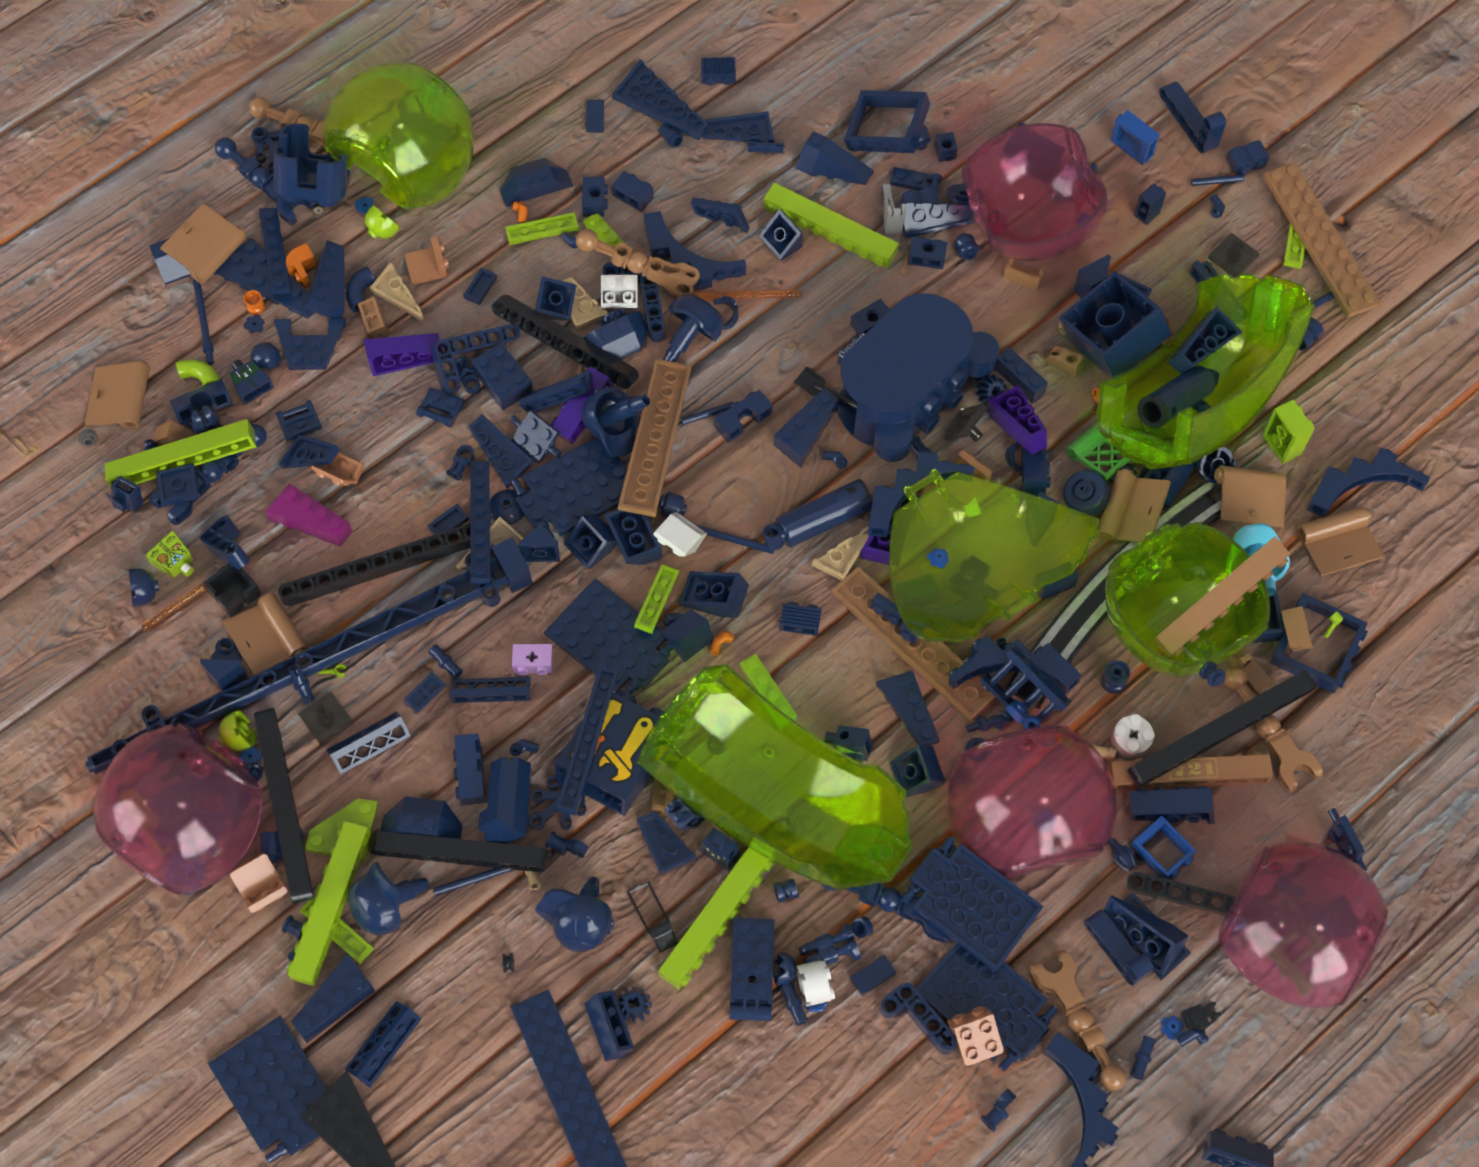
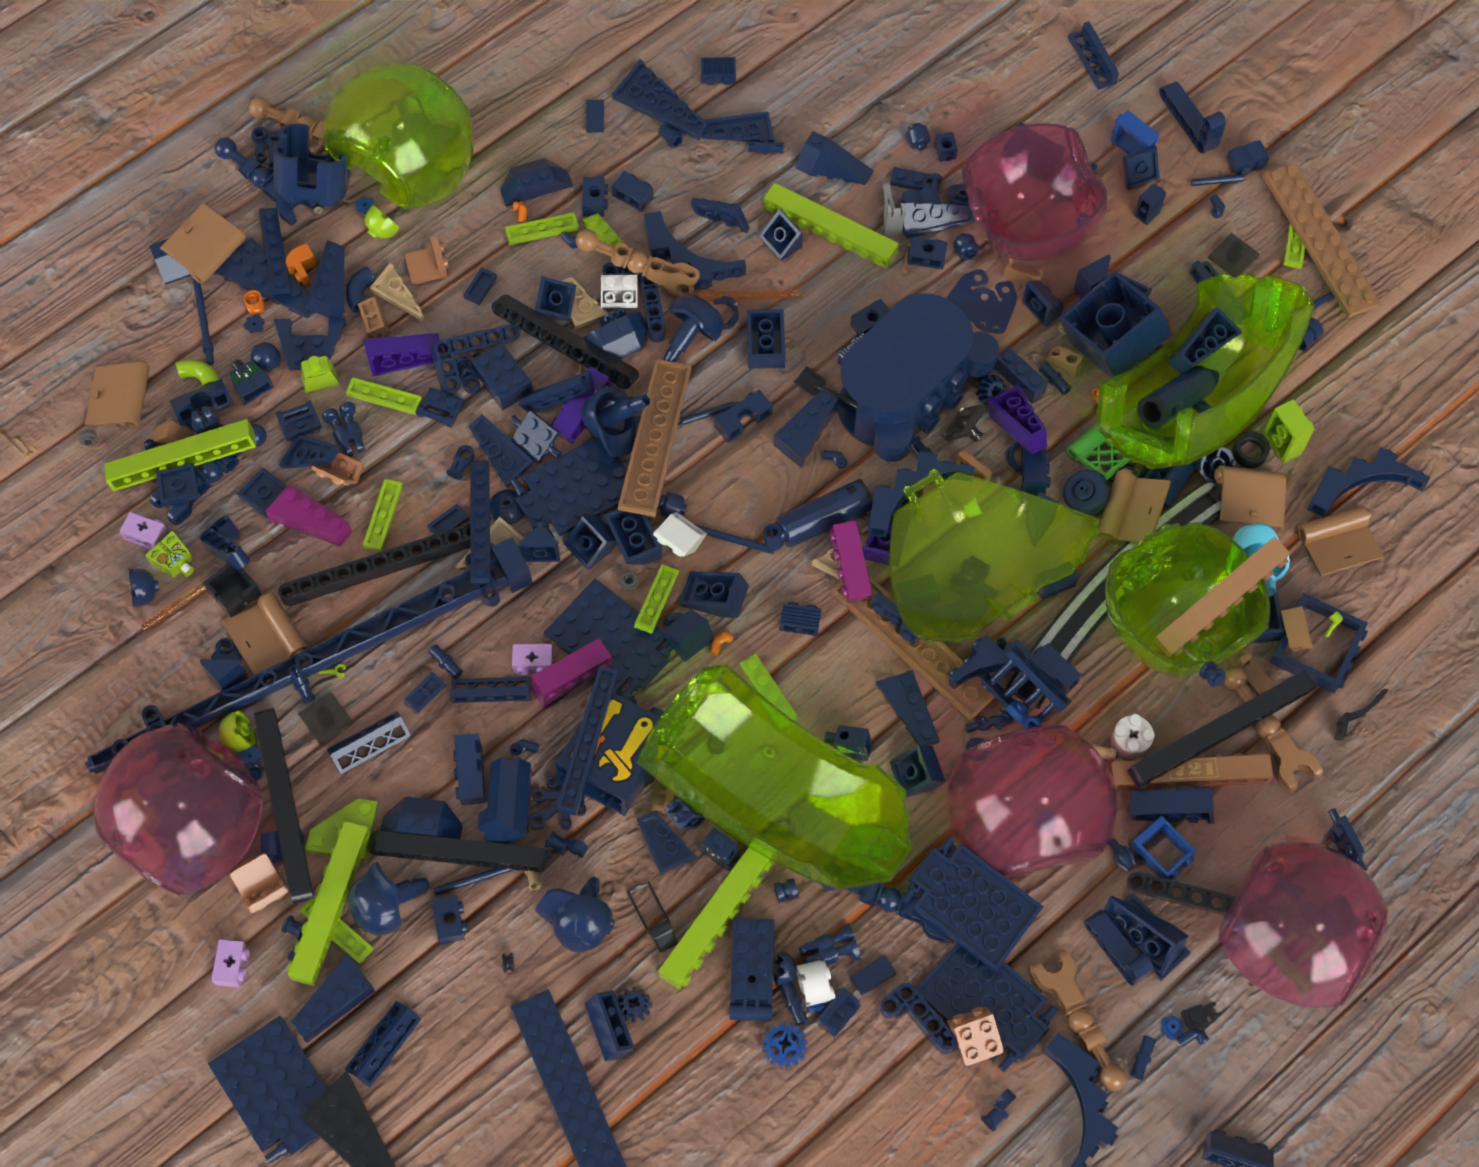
dark blue piece [105,476,143,512] -> none
dark blue window [844,90,930,154] -> none
dark blue tile [852,916,873,938] -> none
blue plant [927,548,949,568] -> none
dark blue wheel [1101,660,1130,694] -> none
none -> lavender brick [119,512,168,549]
none -> lavender brick [212,940,249,987]
none -> dark blue tile [237,468,287,517]
none -> lime torso [301,356,339,393]
none -> dark blue piece [321,402,365,456]
none -> lime plate [346,377,422,415]
none -> lime plate [363,479,403,552]
none -> dark blue brick [432,895,467,945]
none -> magenta wedge [531,638,612,709]
none -> flat silver plate [620,572,639,591]
none -> dark blue brick [747,309,785,369]
none -> blue gear [762,1022,807,1069]
none -> dark blue hinge [817,988,861,1038]
none -> magenta wedge [829,521,872,603]
none -> dark blue piece [946,269,1017,334]
none -> dark blue slope [1022,281,1064,326]
none -> dark blue pin [1039,362,1072,395]
none -> dark blue fence [1069,21,1119,90]
none -> dark blue tile [1123,145,1159,190]
none -> black tyre [1232,431,1270,469]
none -> black piece [1335,689,1388,741]

